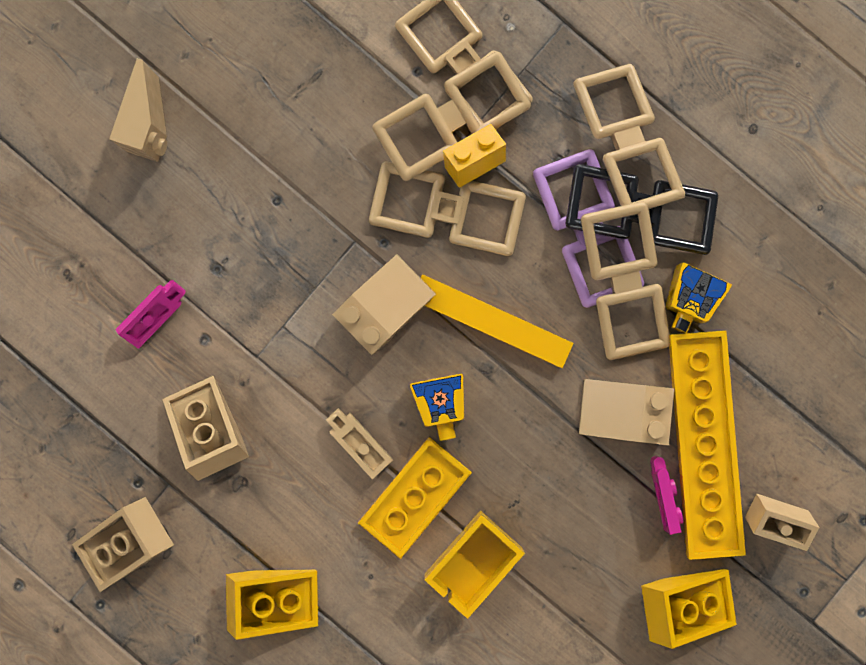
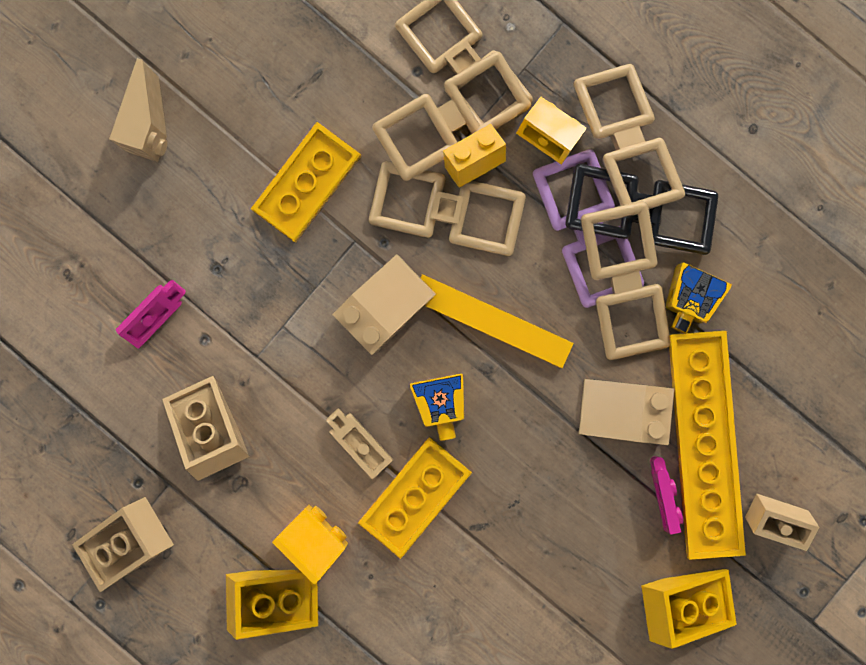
yellow piece [424,510,525,619] -> none
none -> yellow tile [251,122,361,243]
none -> yellow slope [272,504,348,585]
none -> yellow brick [516,97,587,165]

